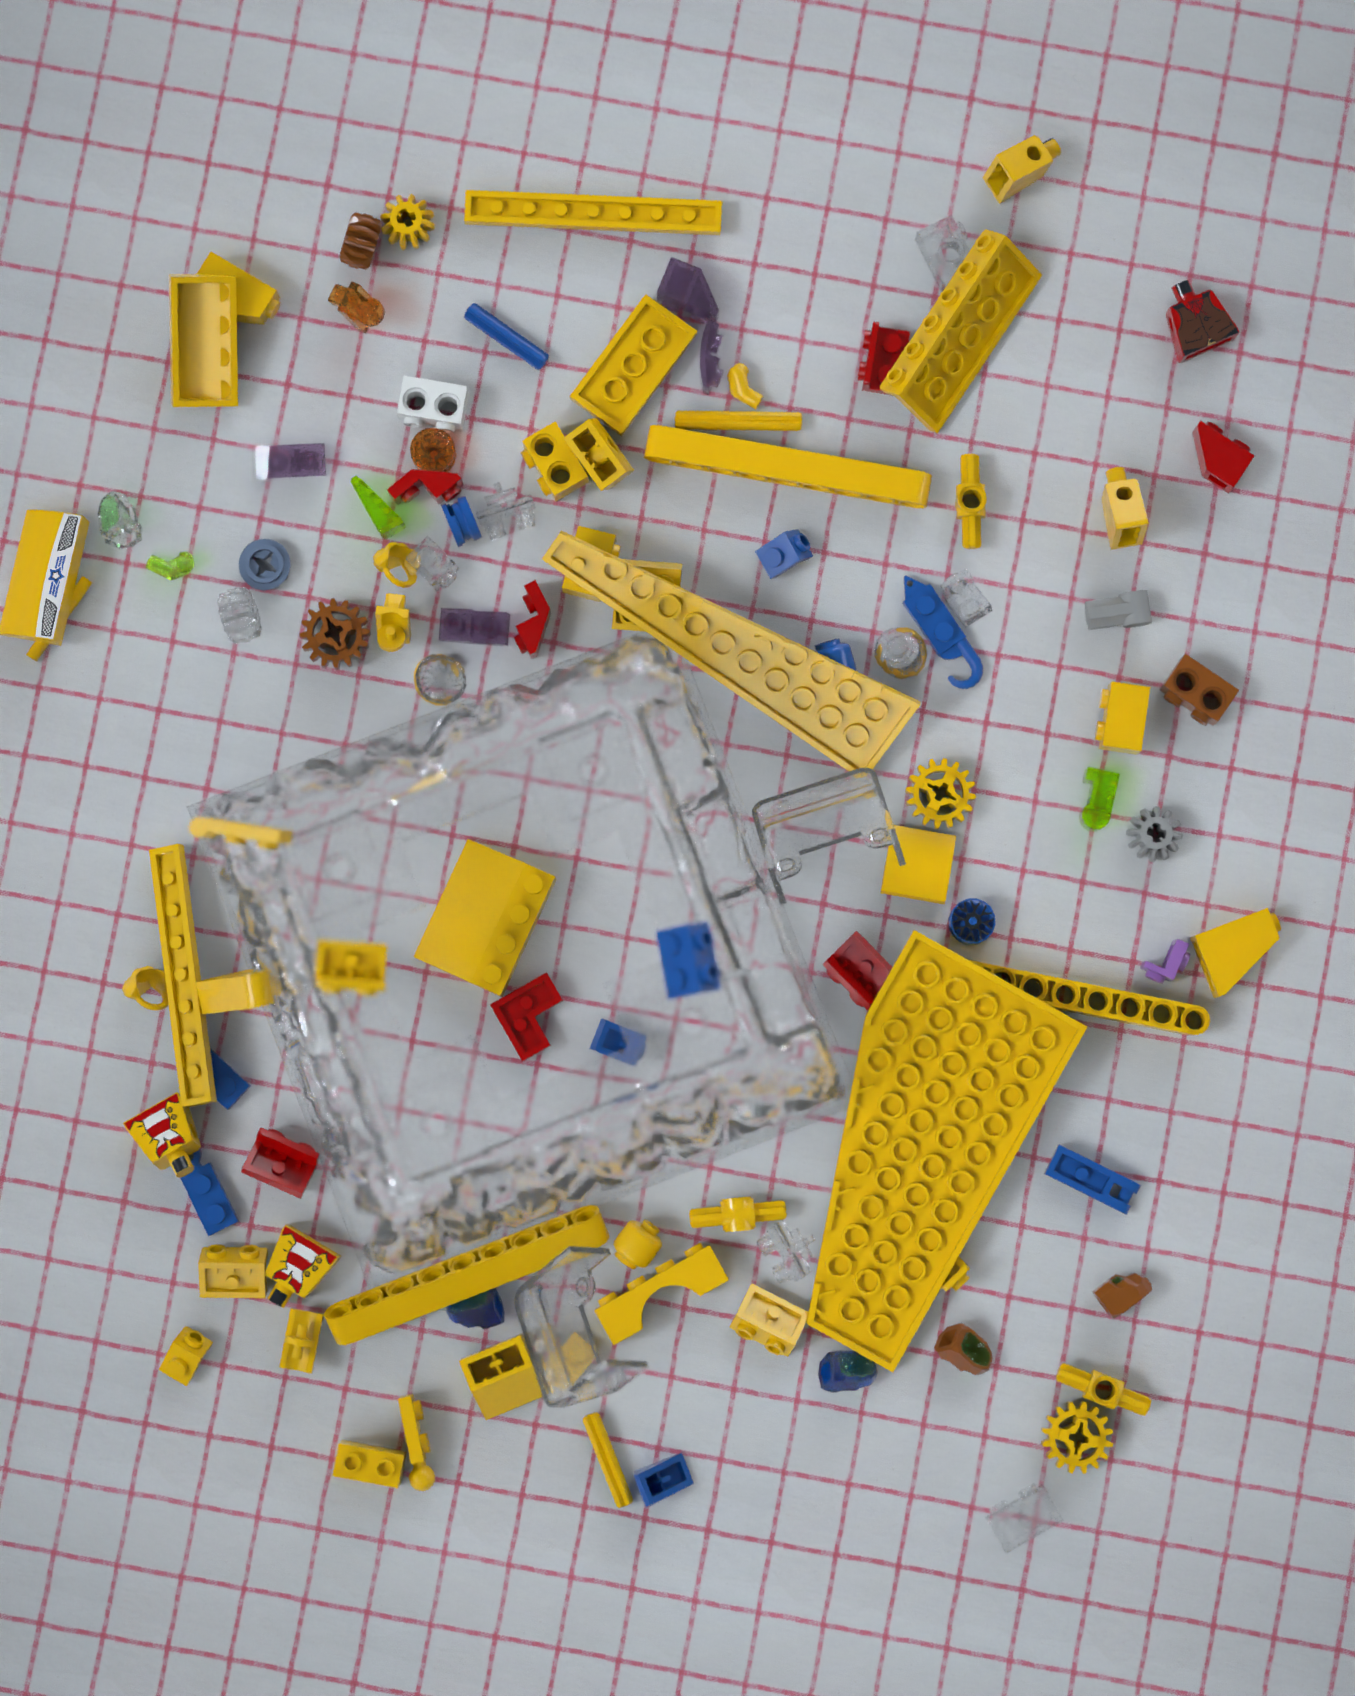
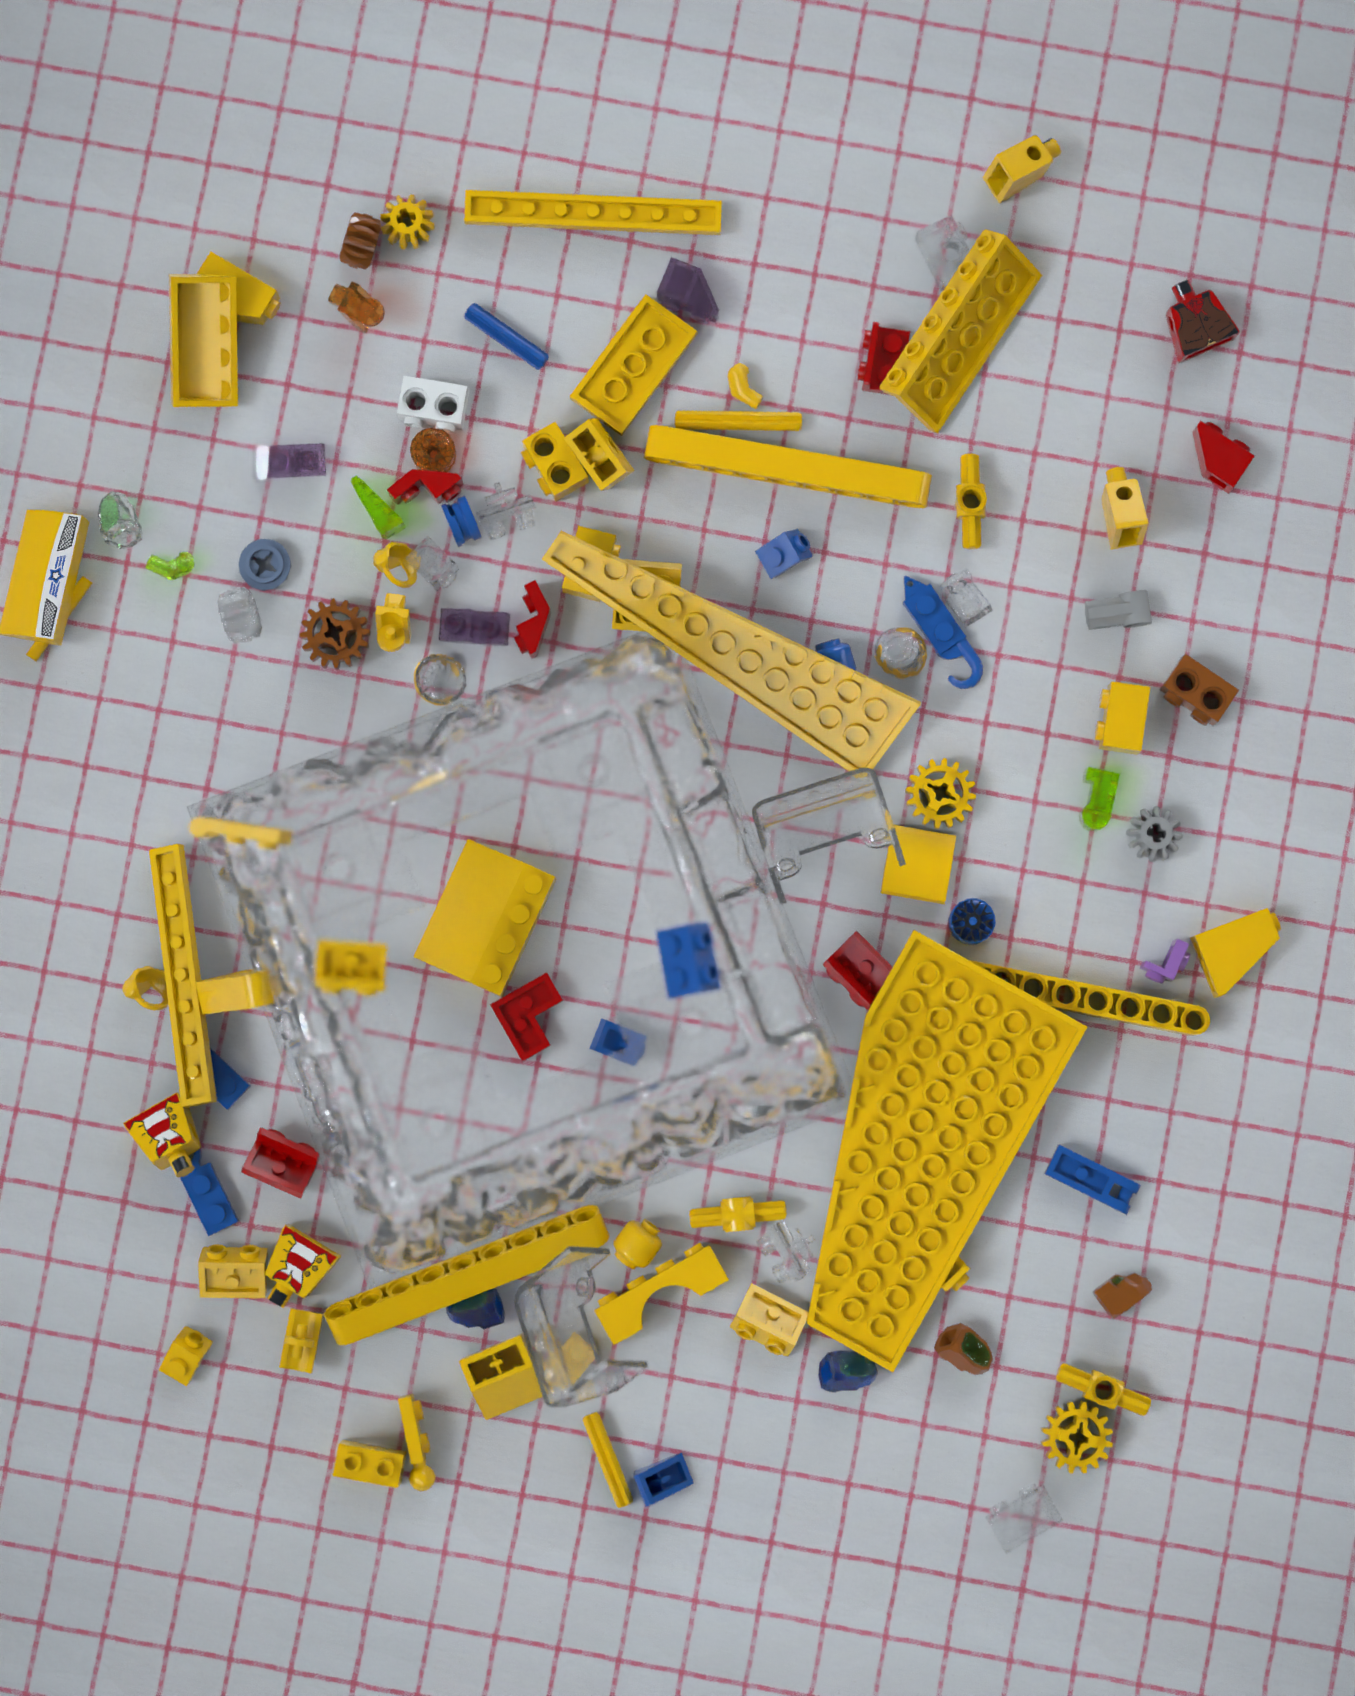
clear purple slope [700,320,724,395] -> none

